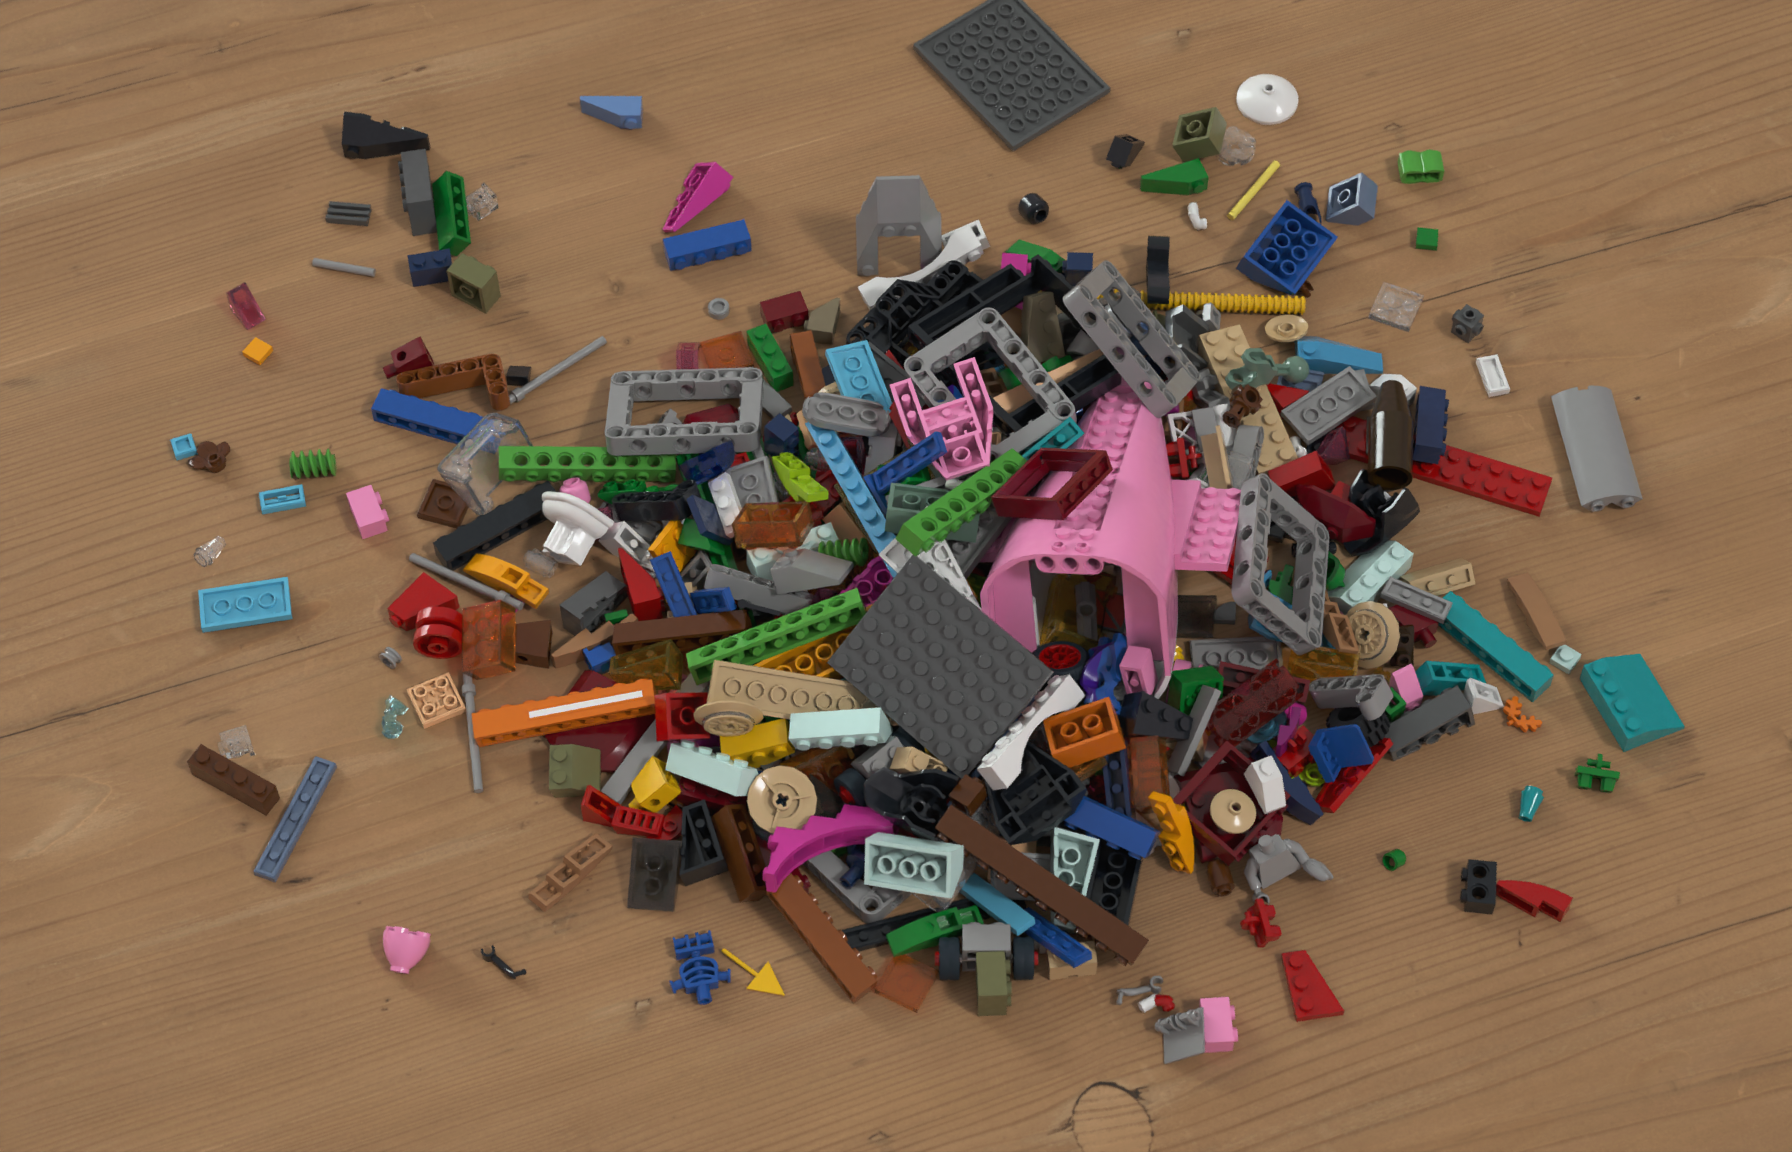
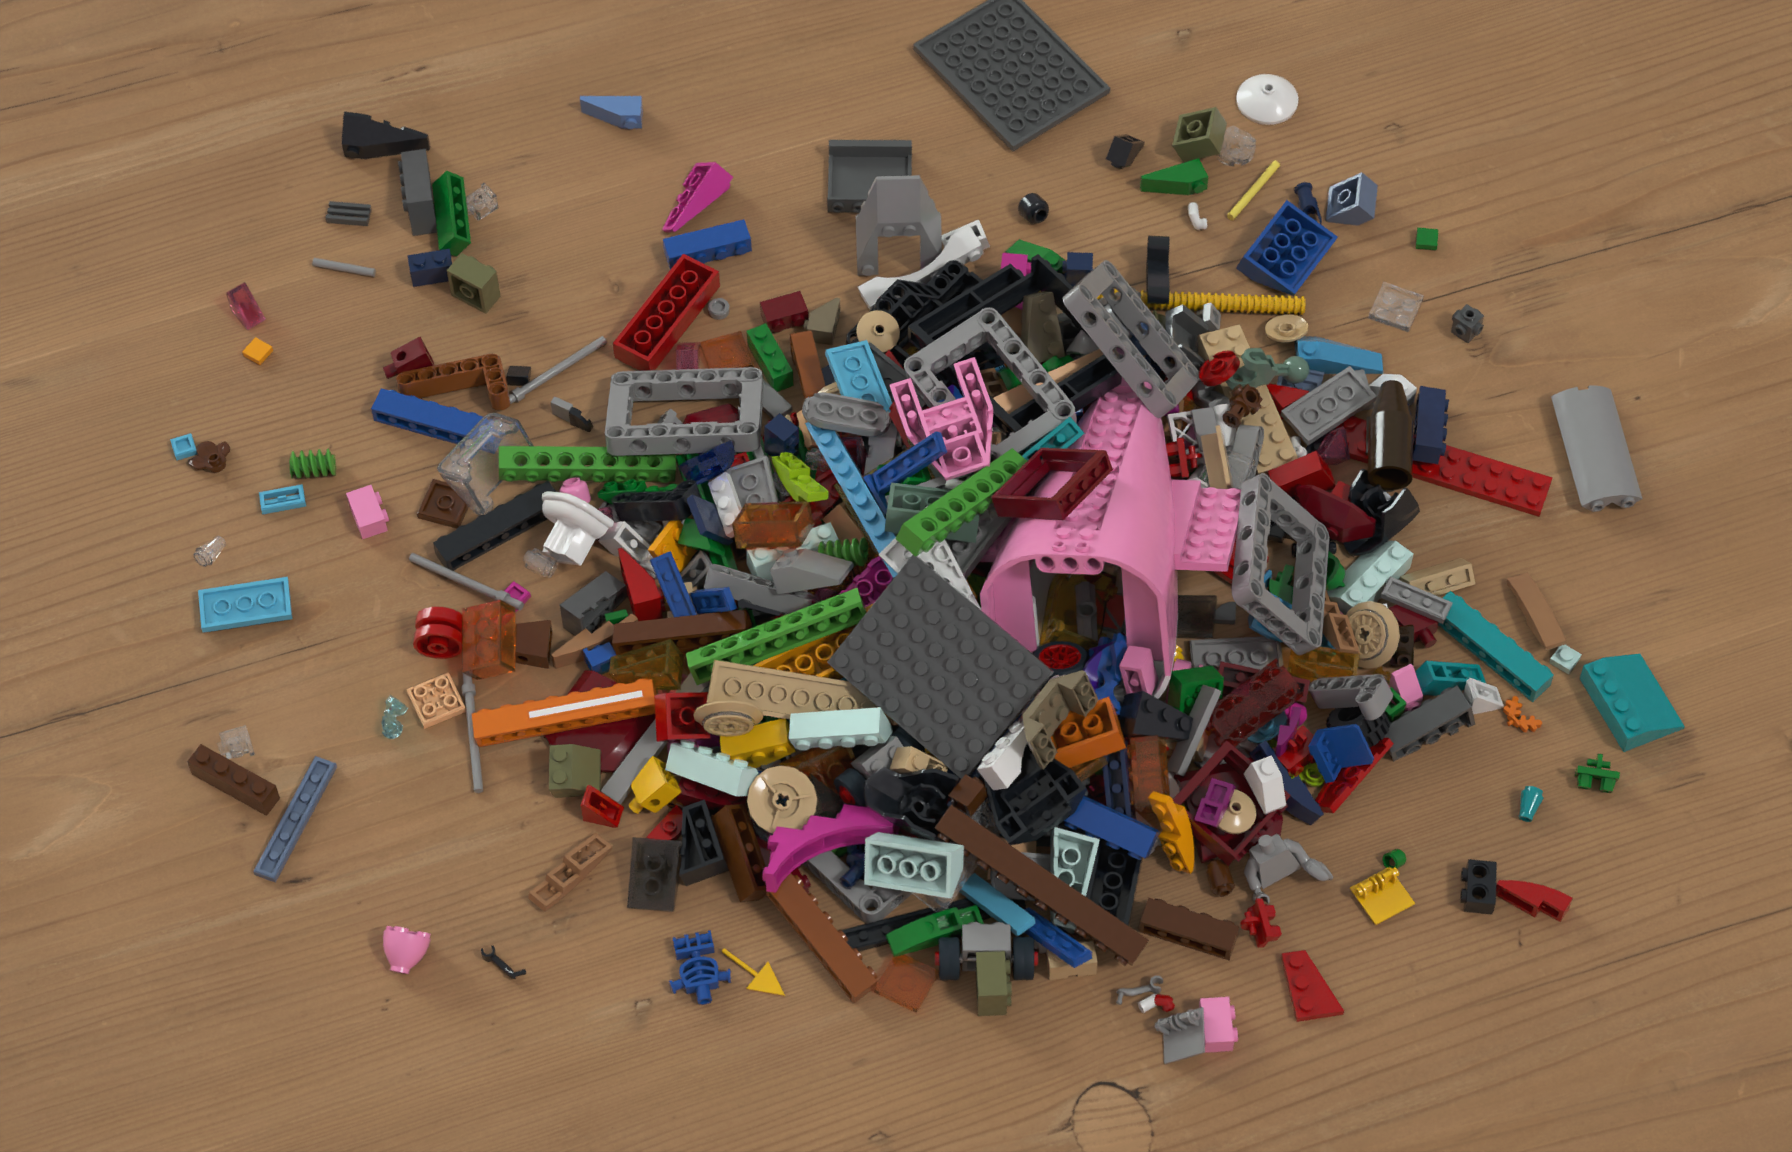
light grey bush [379,647,402,669] -> none
red slope [387,572,460,631] -> none
light orange slope [463,553,549,609] -> none
red slope [611,806,665,837] -> none
reddish brown hand [1298,281,1314,298] -> none
bright green brick [1397,150,1444,184] -> none
white tile [1476,355,1510,397] -> none
none -> light grey tile [550,397,573,422]
none -> black tile [569,407,593,432]
none -> red brick [613,254,720,371]
none -> dark grey panel [827,140,912,213]
none -> tan dish [856,310,900,353]
none -> dark tan slope [1022,670,1099,770]
none -> reddish brown brick [1139,898,1239,961]
none -> magenta slope [1194,778,1236,827]
none -> red tile [1198,351,1240,386]
none -> yellow hinge [1350,867,1415,925]

